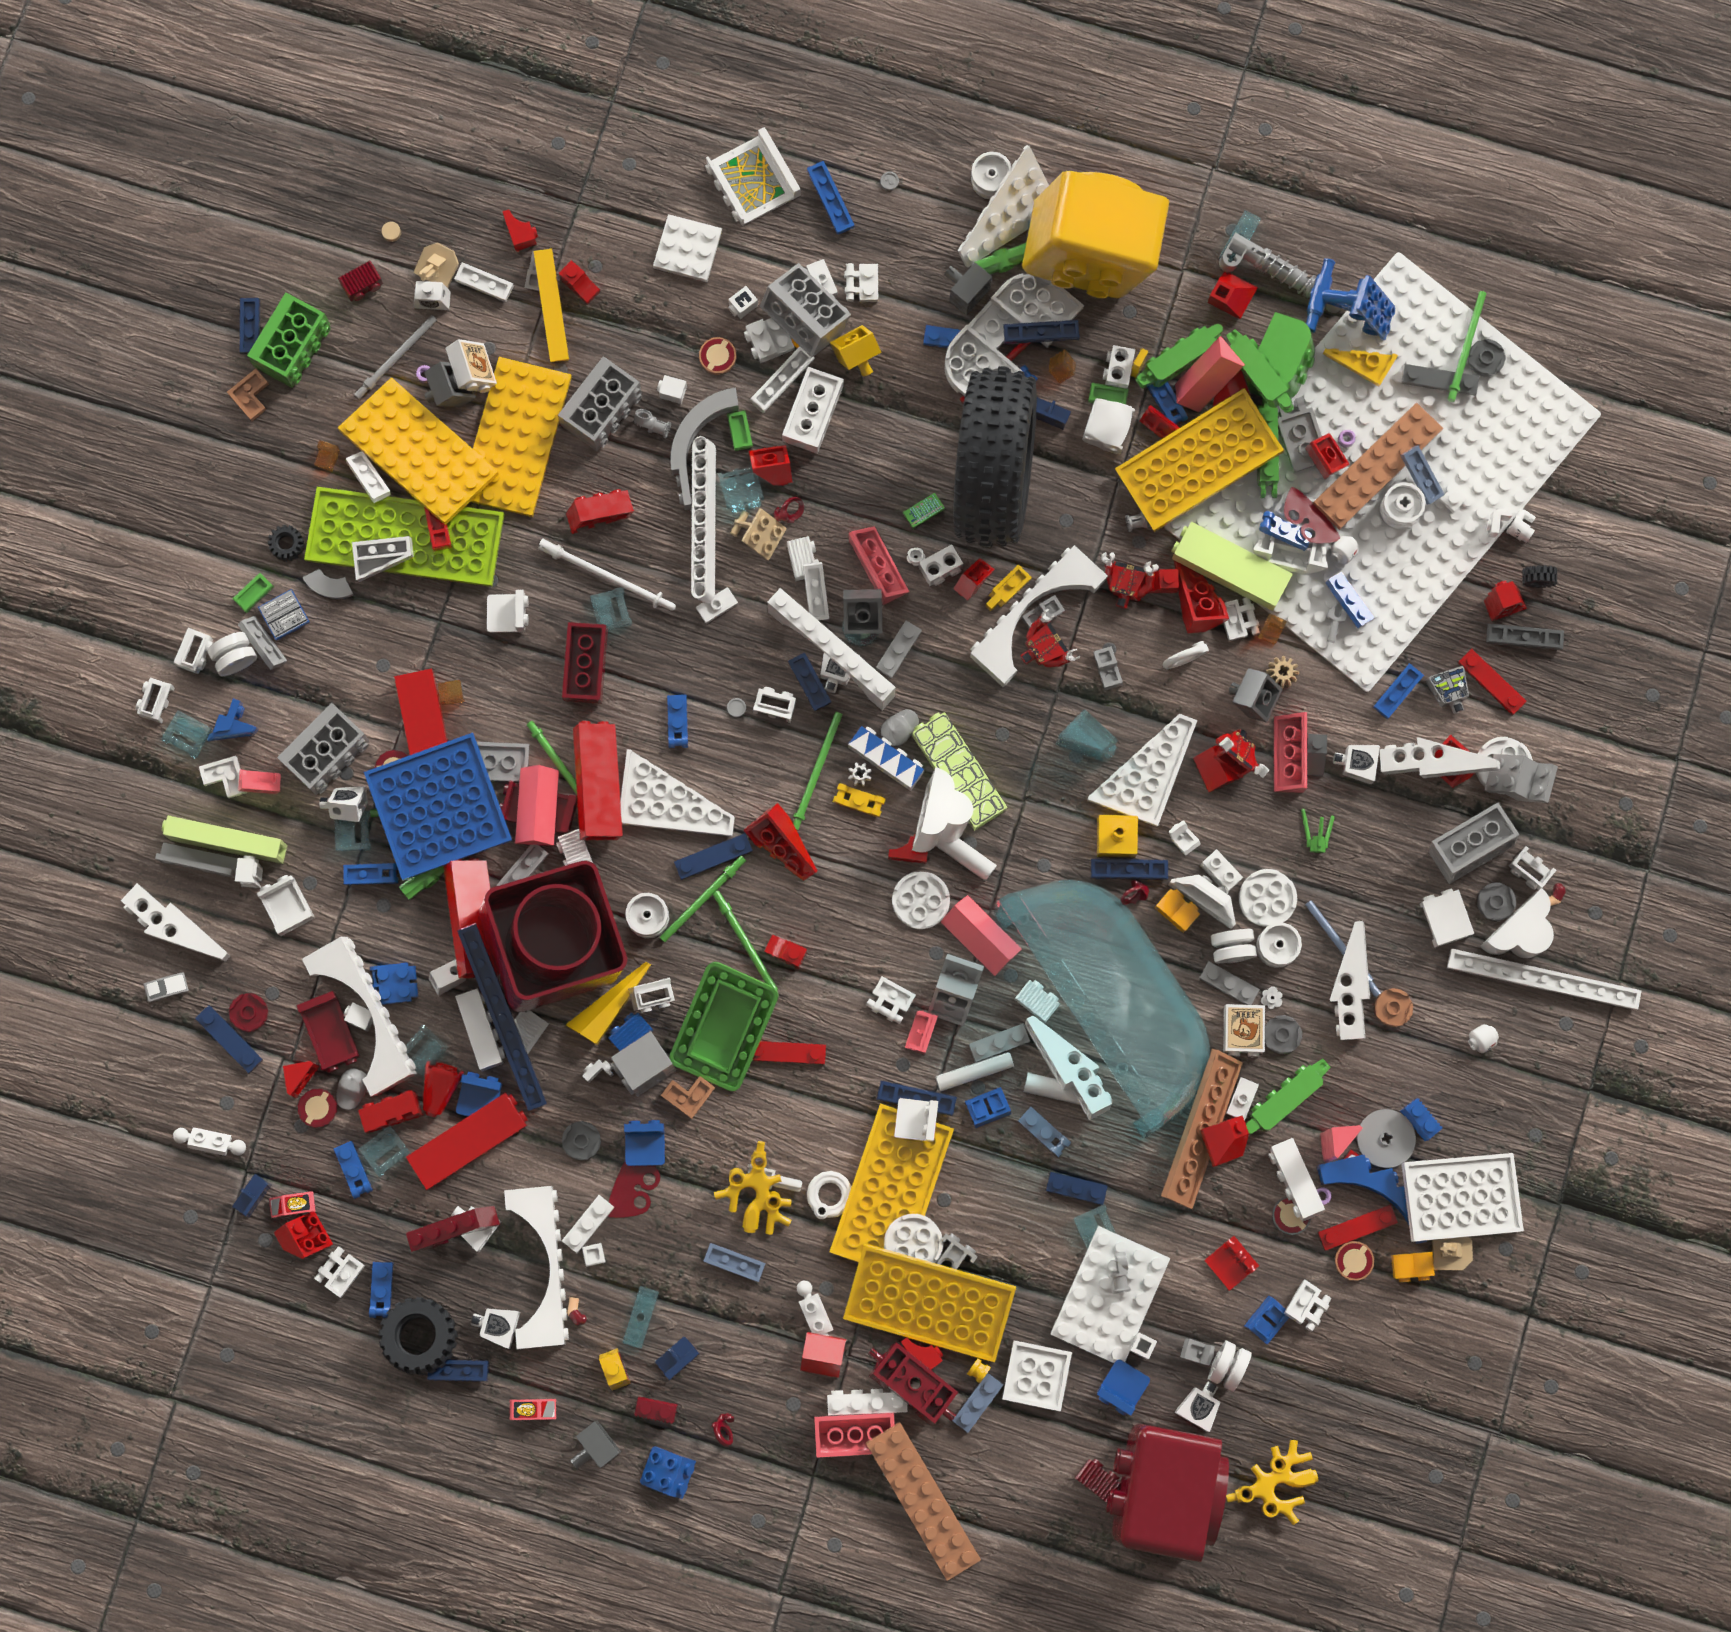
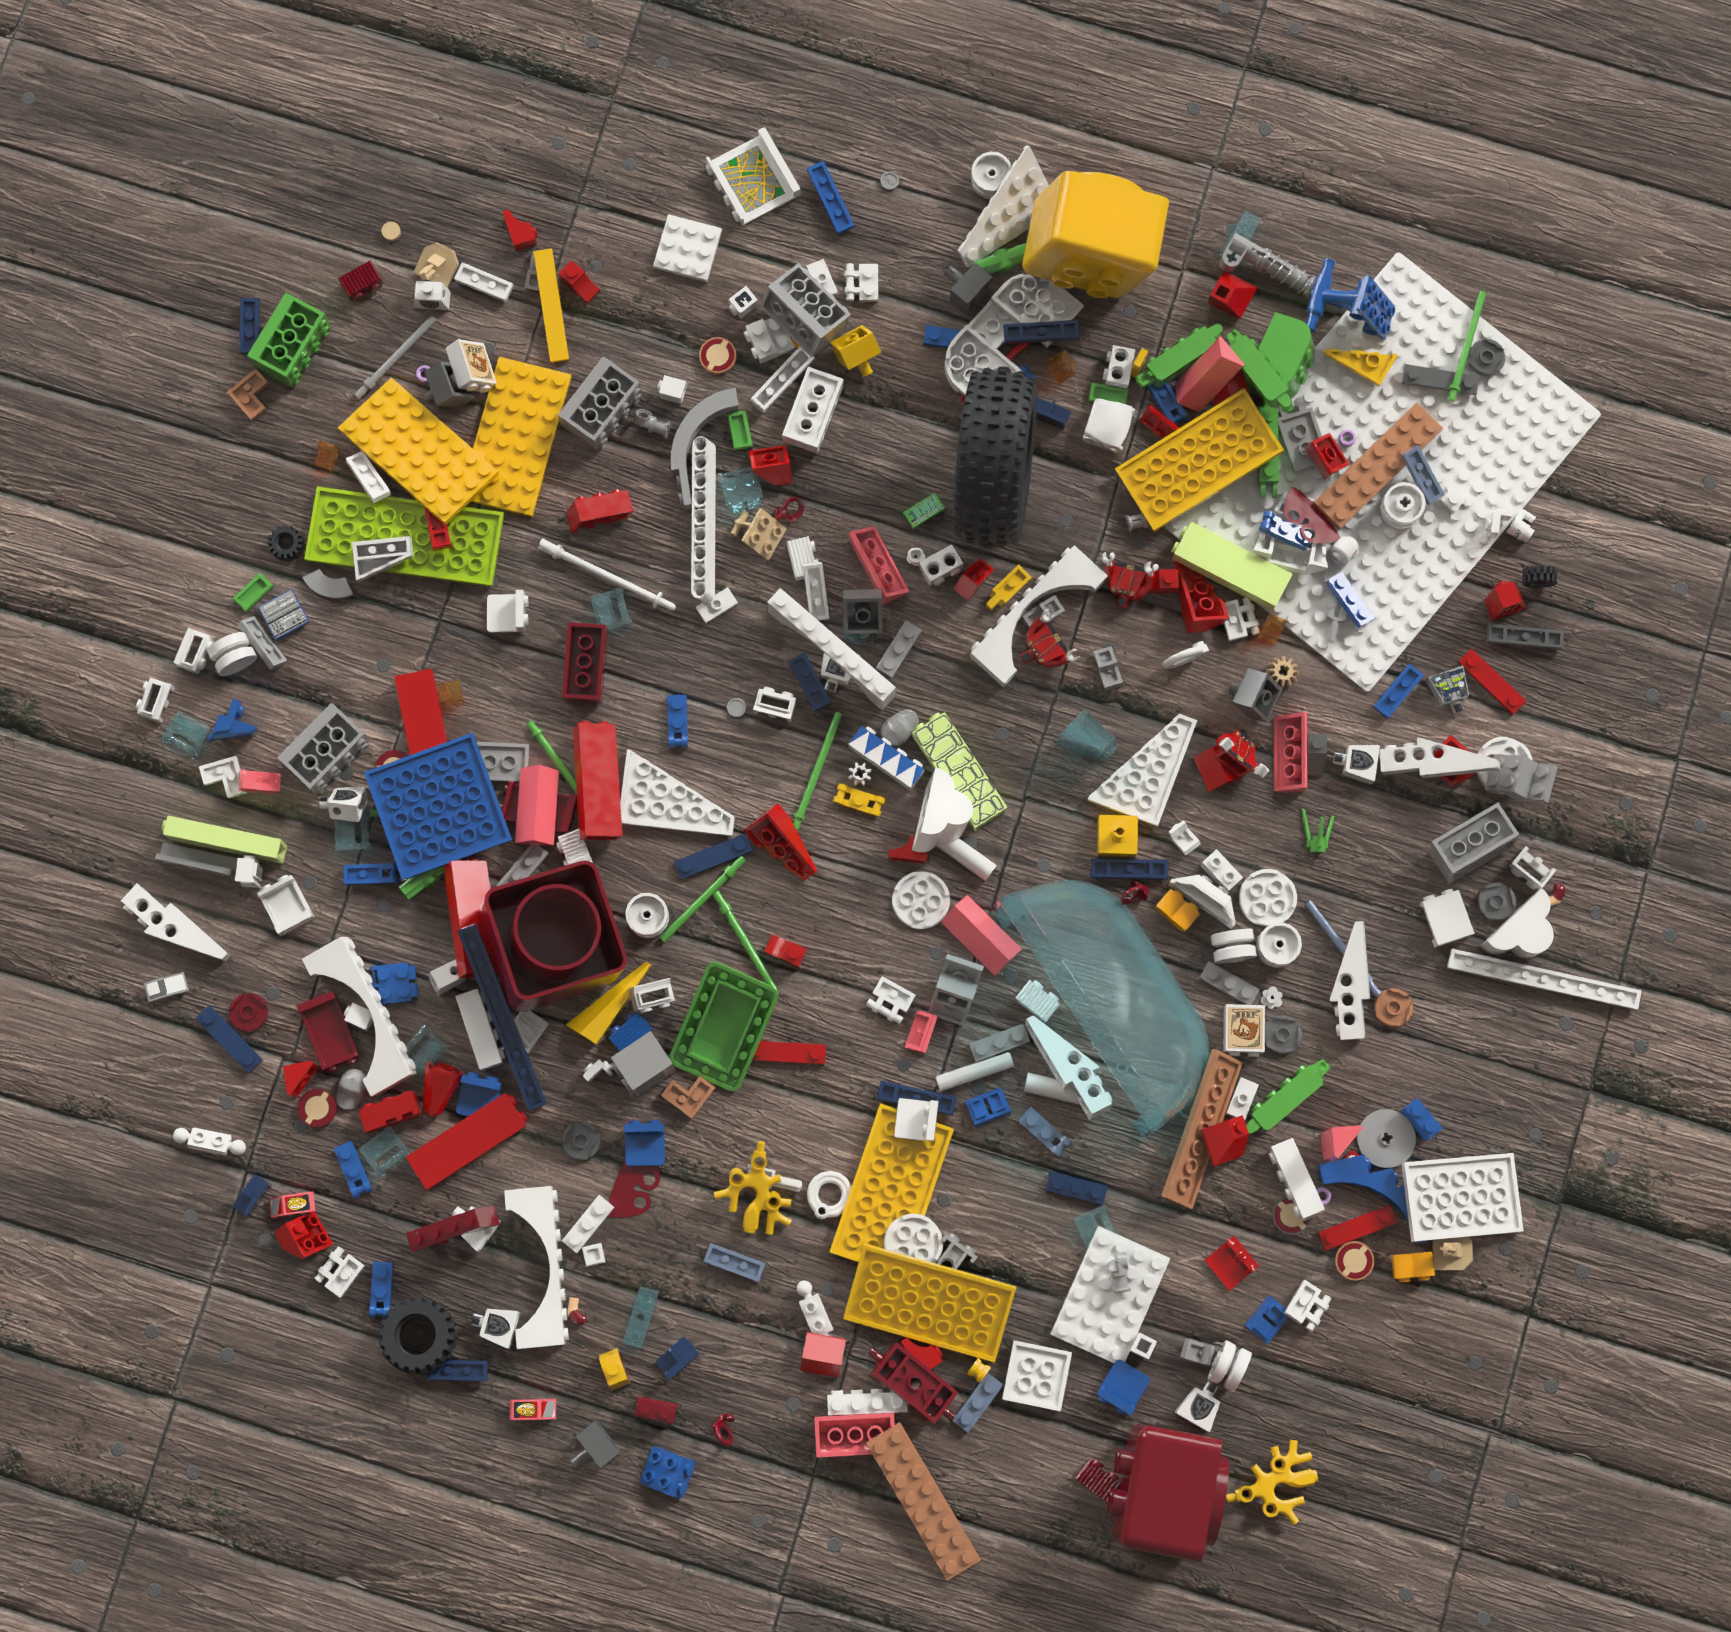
white head [1468,1025,1499,1053] -> none

